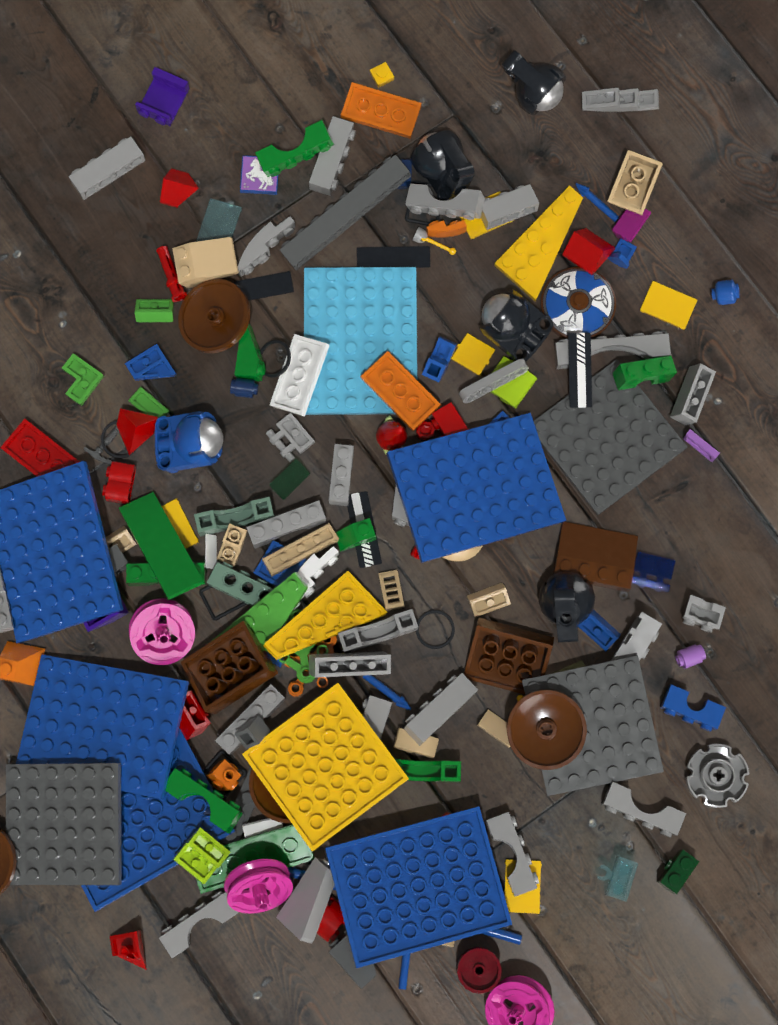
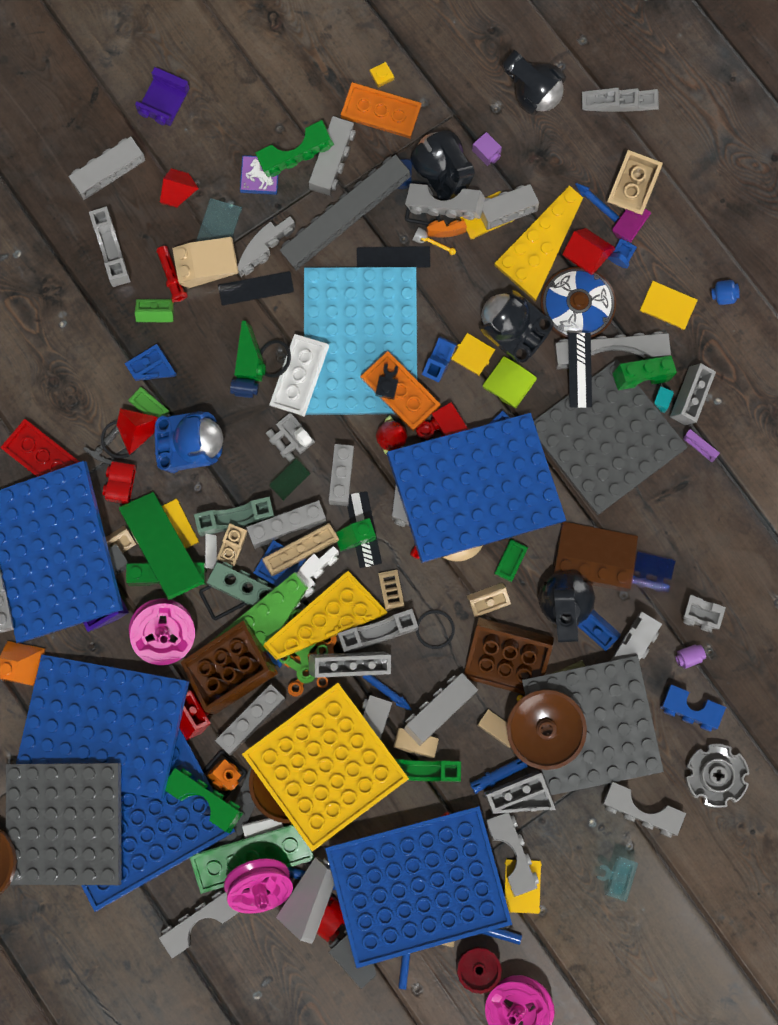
bright green plate [62,354,104,406] -> none
red slope [109,930,147,970] -> none
lime slope [173,827,231,884] -> none
reddish brown dish [178,279,250,353] -> none
dark grey brick [235,715,270,749] -> none
light grey beam [459,359,529,403] -> none
dark green brick [657,850,699,894] -> none
none -> light grey arch [89,206,131,287]
none -> white tile [294,427,312,447]
none -> black plate [375,364,398,400]
none -> blue pin [470,758,527,794]
none -> medium lavender brick [472,132,502,166]
none -> light grey wedge [484,771,556,814]
none -> green tile [494,539,528,583]
none -> teal slope [654,386,674,413]

